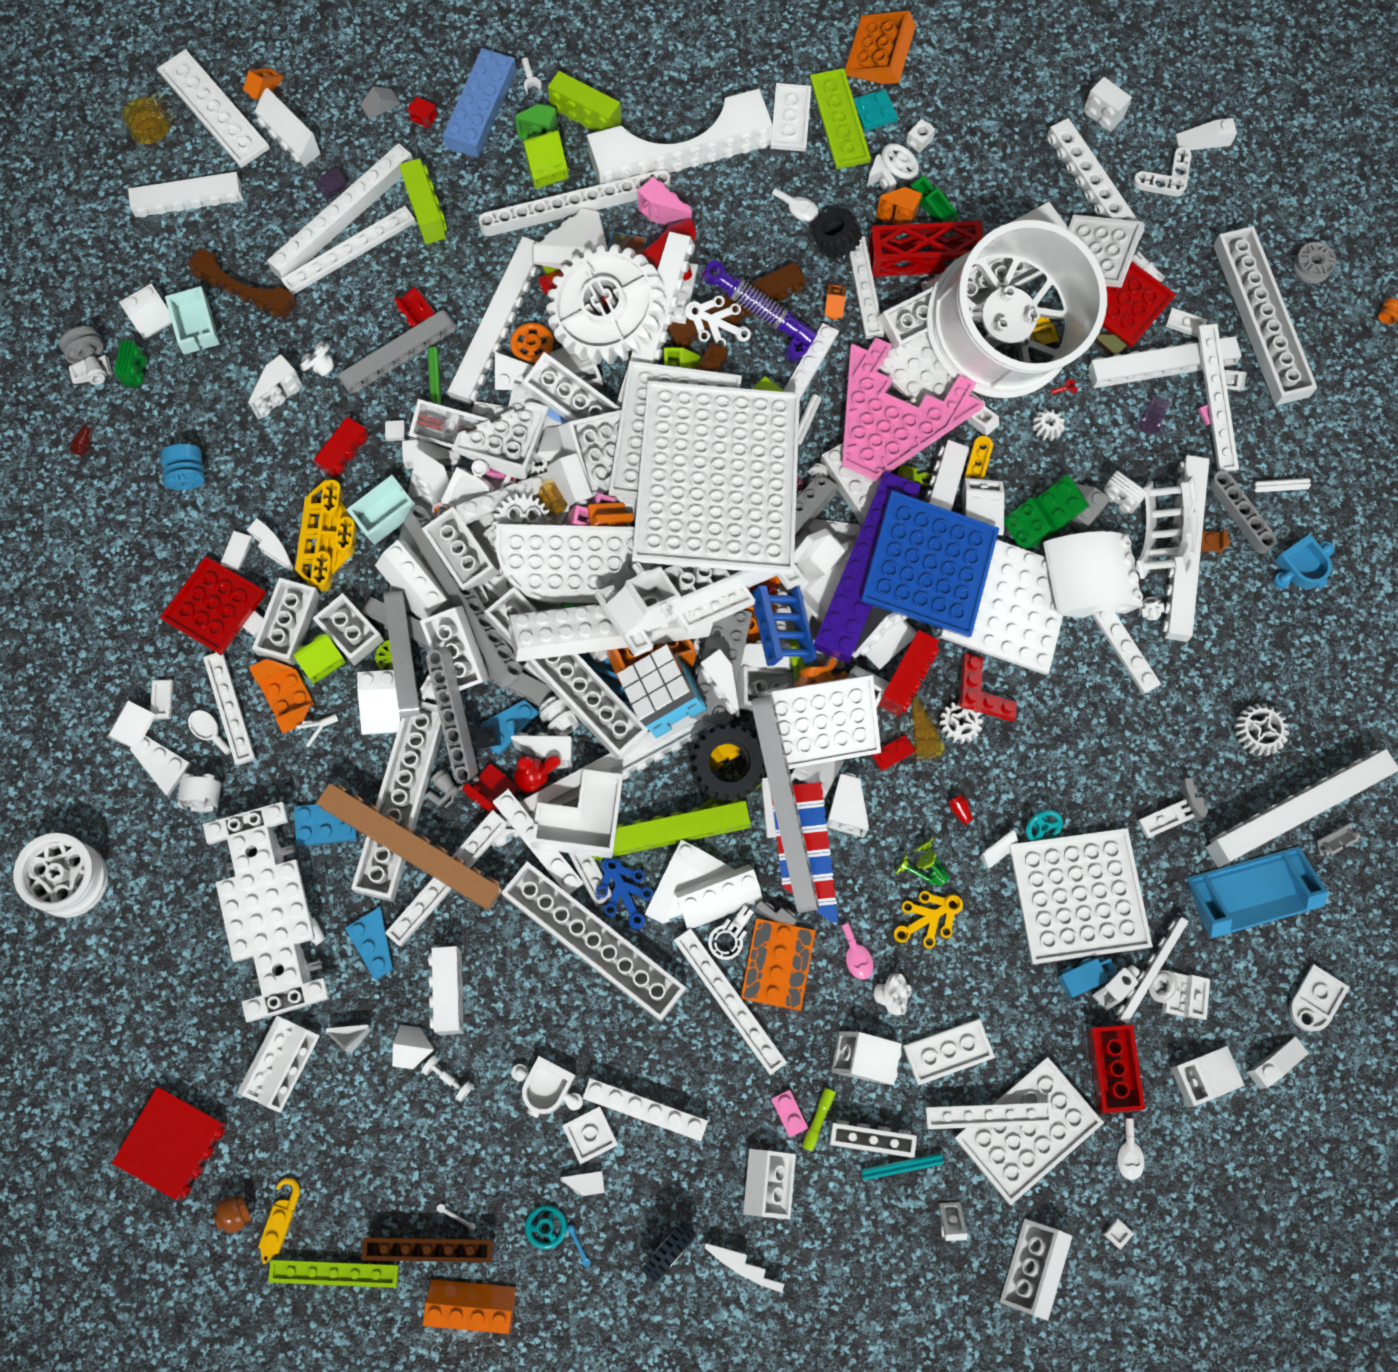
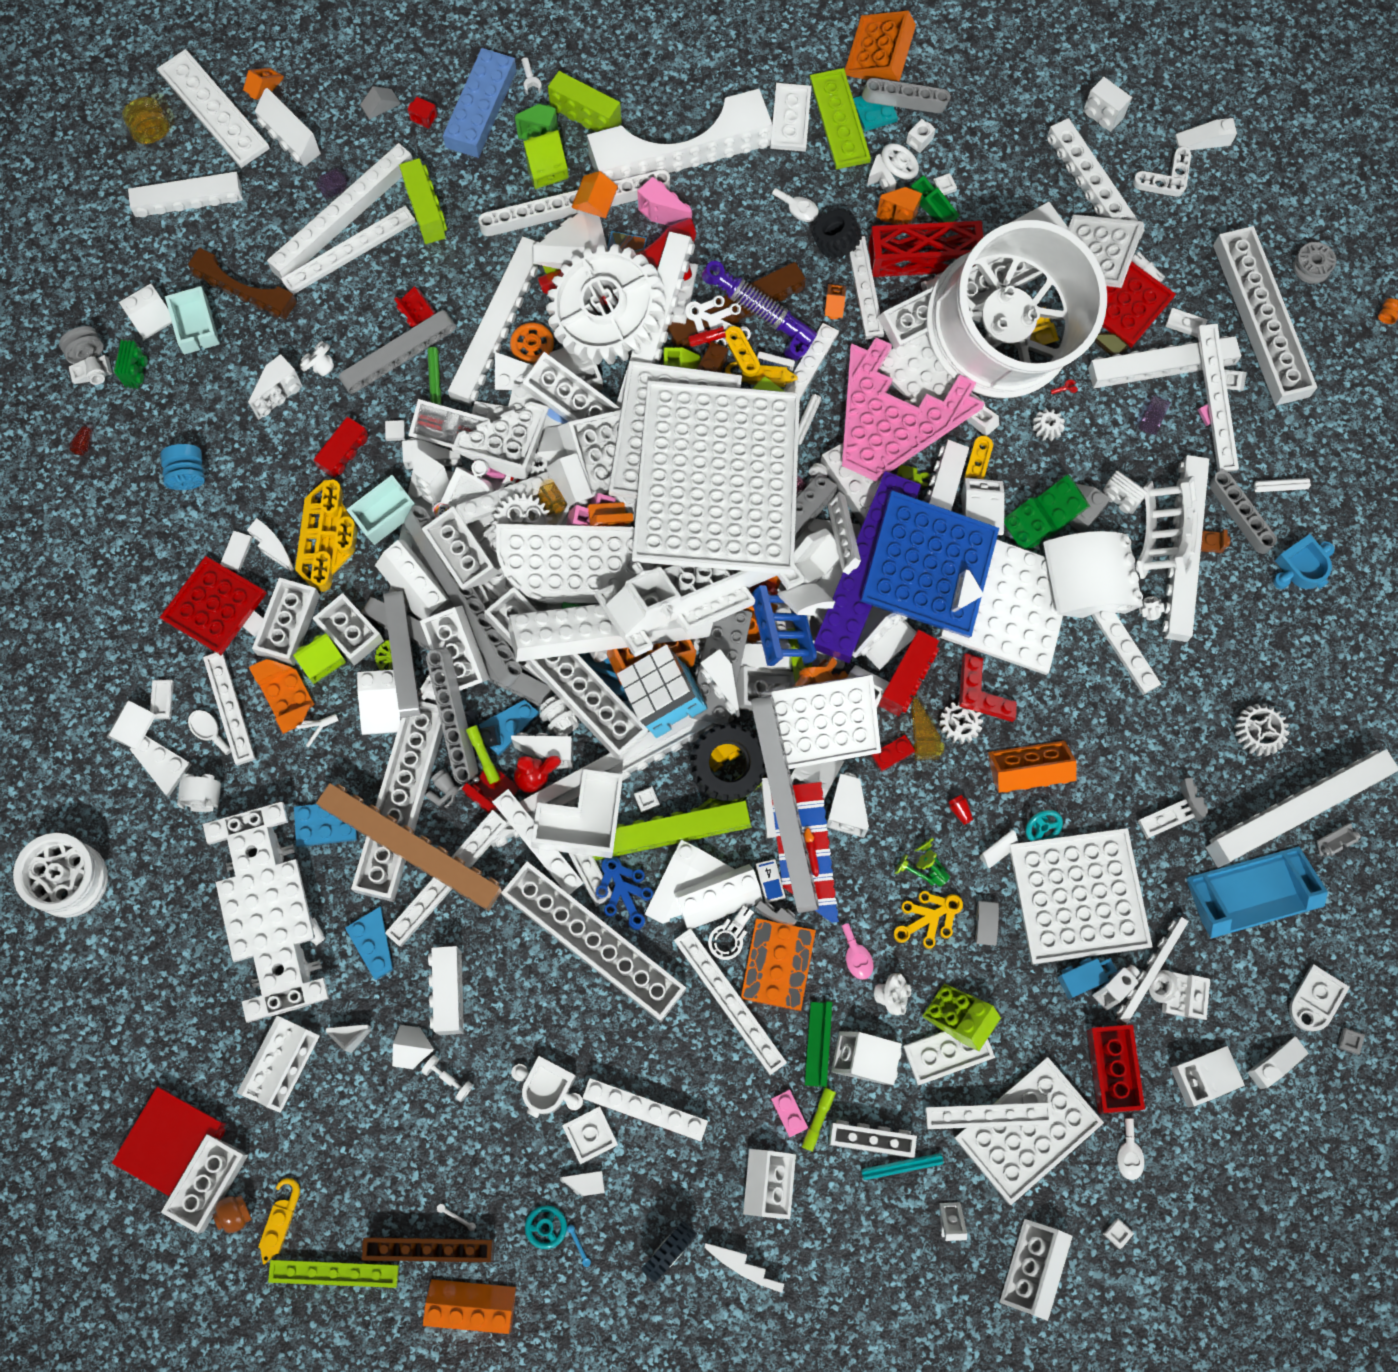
none -> white slope [161,1134,248,1233]
none -> lime piece [466,725,500,784]
none -> orange slope [572,171,618,218]
none -> white tile [634,787,660,813]
none -> red axle [688,326,726,347]
none -> yellow plate [725,326,760,377]
none -> yellow plate [725,362,798,387]
none -> tile [756,859,786,903]
none -> white tile [757,352,795,373]
none -> white slope [779,584,835,615]
none -> red piece [804,828,819,877]
none -> green fence [804,1001,832,1088]
none -> white plate [827,492,861,575]
none -> light grey beam [862,78,951,113]
none -> lime slope [922,983,1001,1051]
none -> white tile [933,173,957,195]
none -> white slope [951,570,984,612]
none -> light grey slope [975,901,999,946]
none -> orange slope [988,740,1076,793]
none -> light grey tile [1337,1028,1365,1055]

